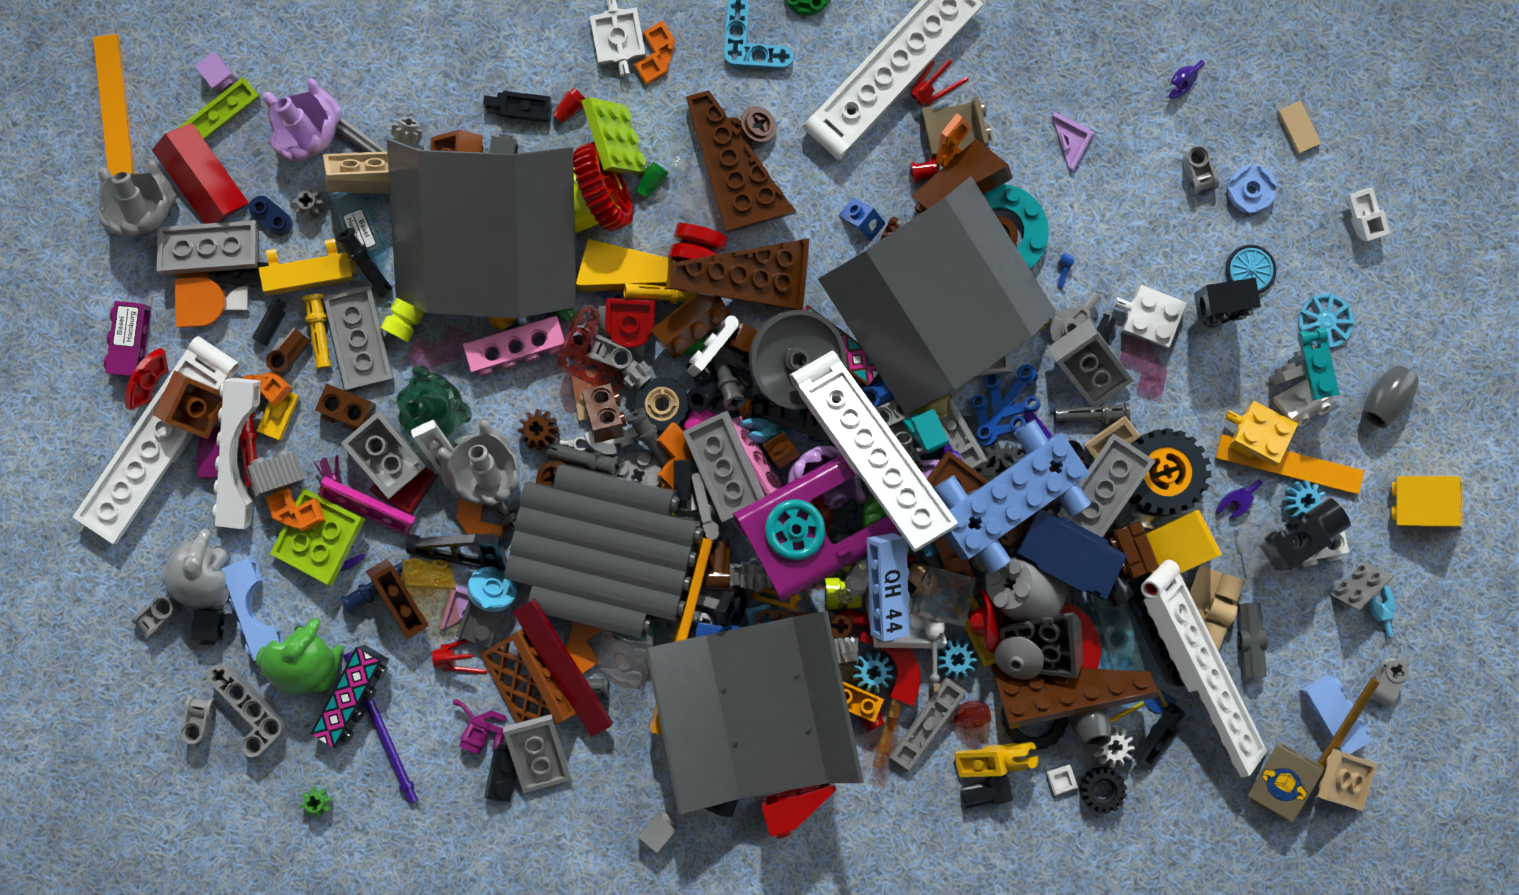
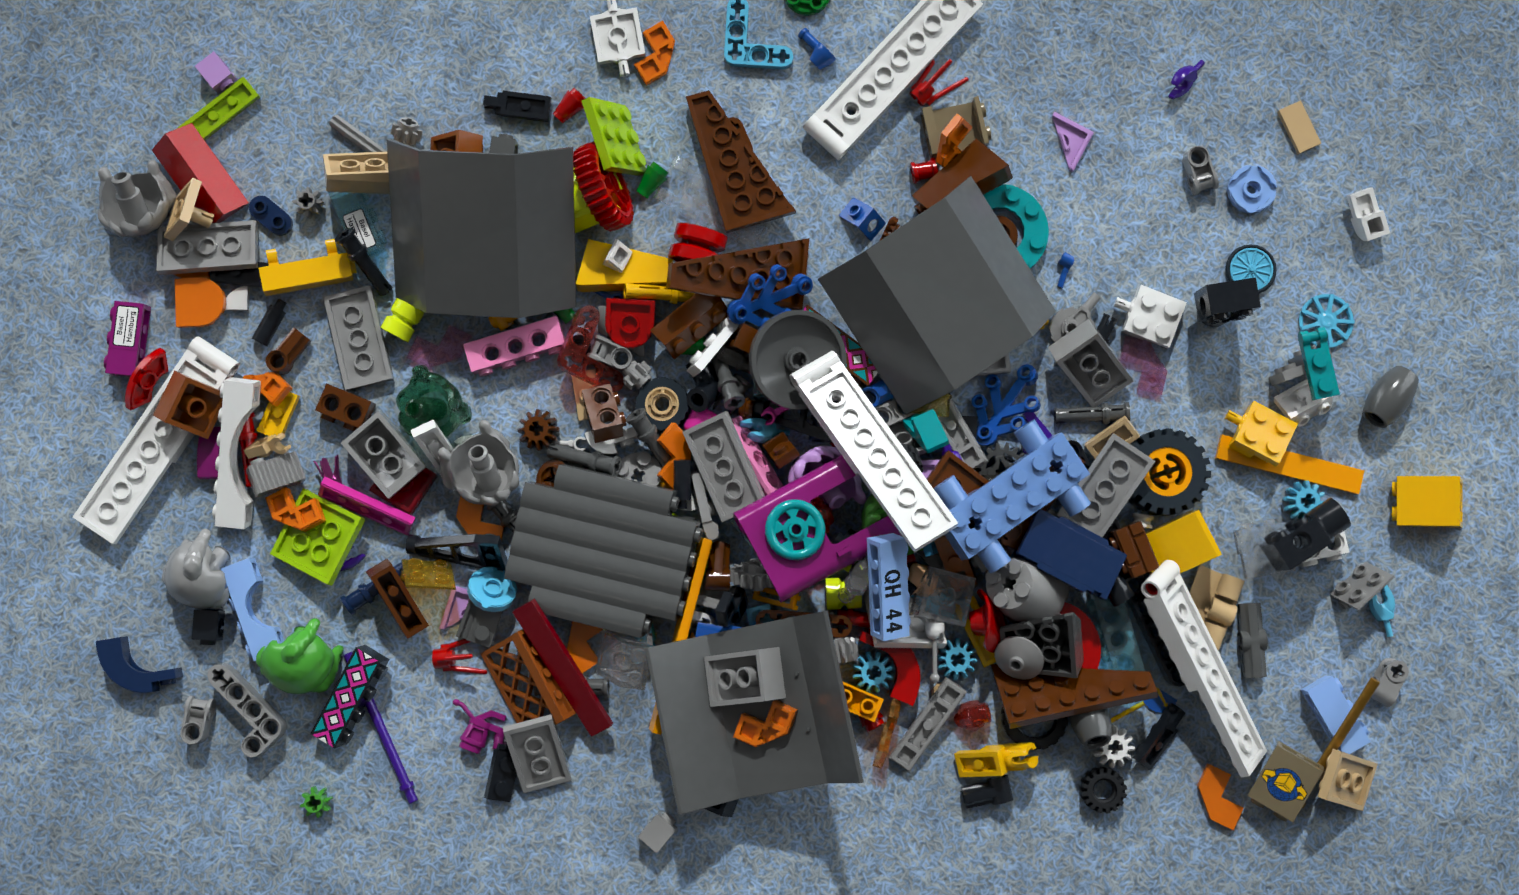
light orange tile [93,34,135,176] -> none
light grey piece [131,596,181,640] -> none
lavender piece [263,78,341,162] -> none
yellow pin [302,294,332,369] -> none
gear [739,106,776,144] -> none
red slope [762,783,837,839] -> none
white tile [1046,764,1078,796] -> none
dark purple hand [1216,479,1263,519] -> none
none -> dark blue arch [96,636,183,693]
none -> tan tile [164,178,214,241]
none -> tan plate [244,433,291,459]
none -> white slope [603,239,633,273]
none -> light grey slope [704,647,786,707]
none -> blue plant [727,264,813,329]
none -> orange tile [733,700,798,747]
none -> dark pink hand [761,407,789,425]
none -> blue bar [798,28,836,70]
none -> orange tile [1197,763,1243,830]

